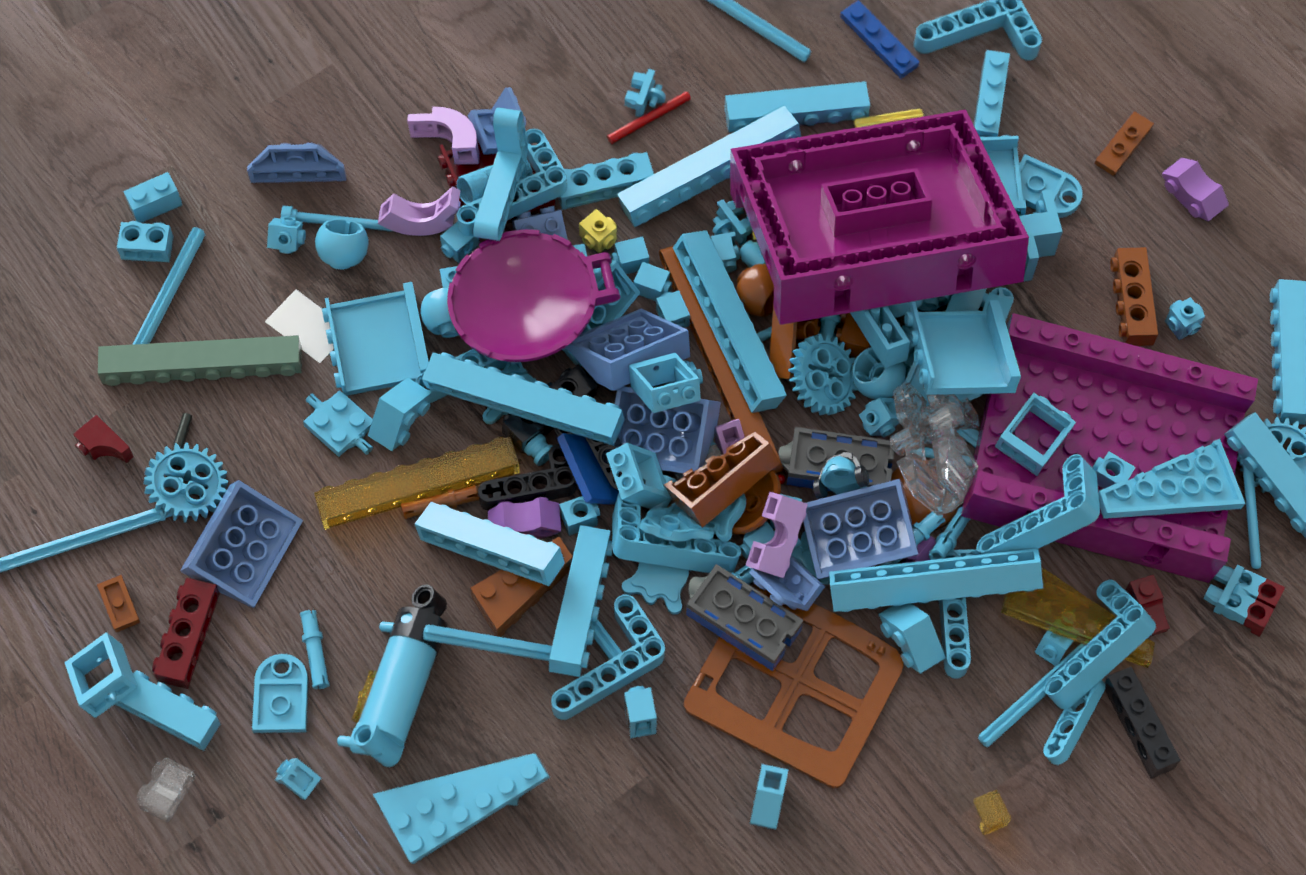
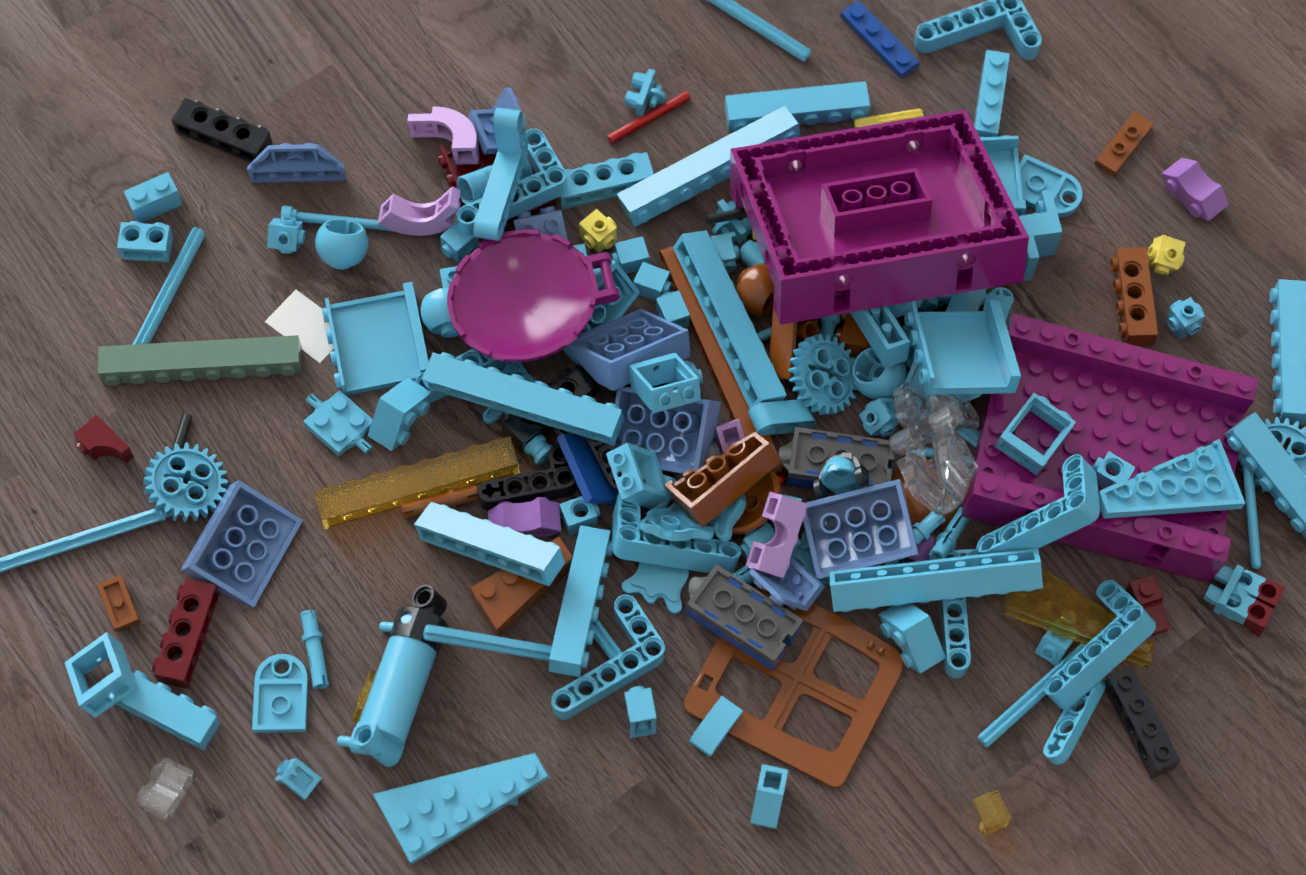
none -> black brick [171,98,273,163]
none -> medium azure slope [689,696,743,757]
none -> pearl dark grey bar [706,208,748,225]
none -> medium azure beam [748,399,816,436]
none -> light yellow brick [1147,235,1186,275]

